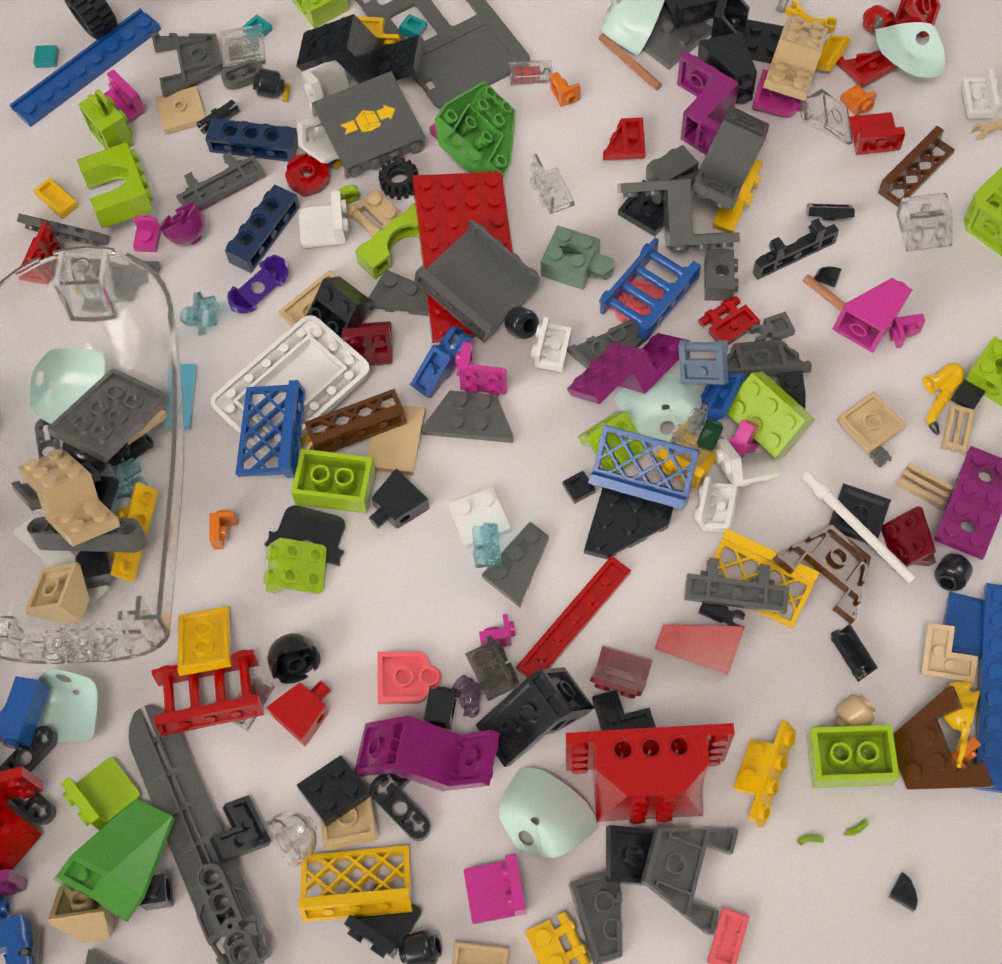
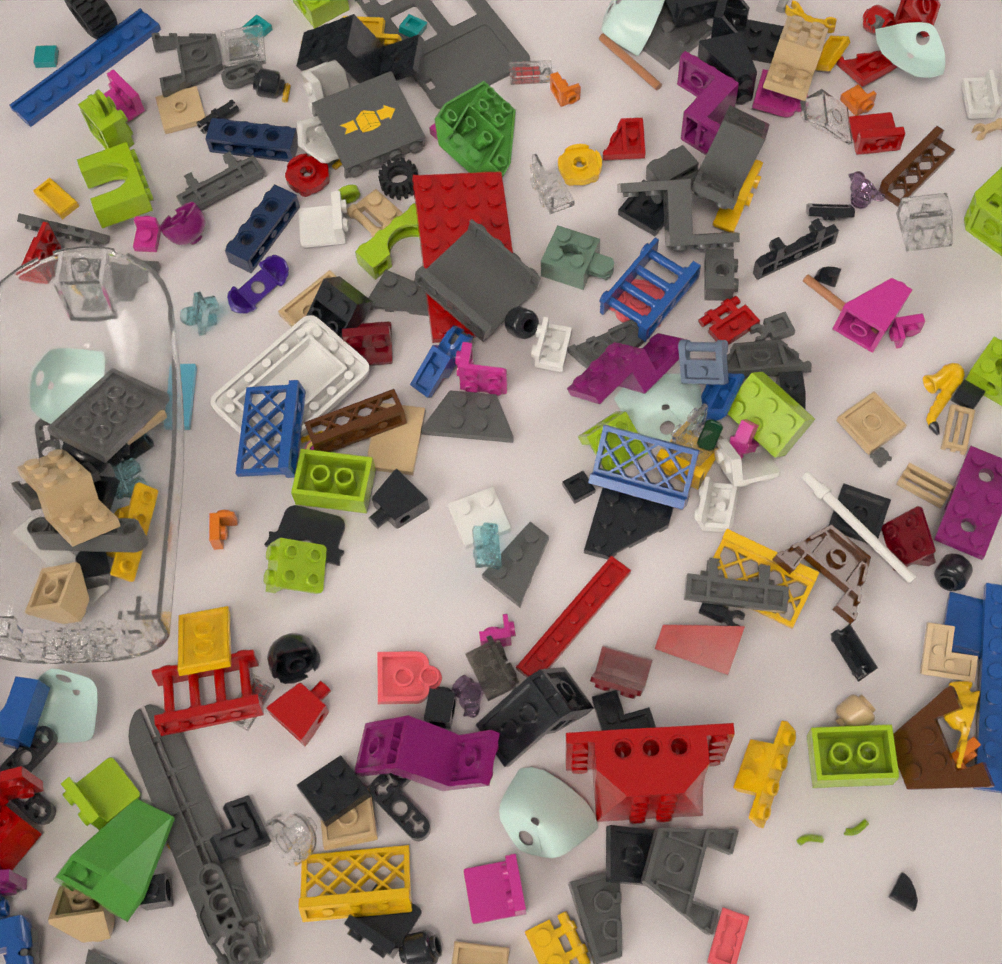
none -> yellow plate [558,144,602,186]
none -> clear purple animal [848,171,885,209]

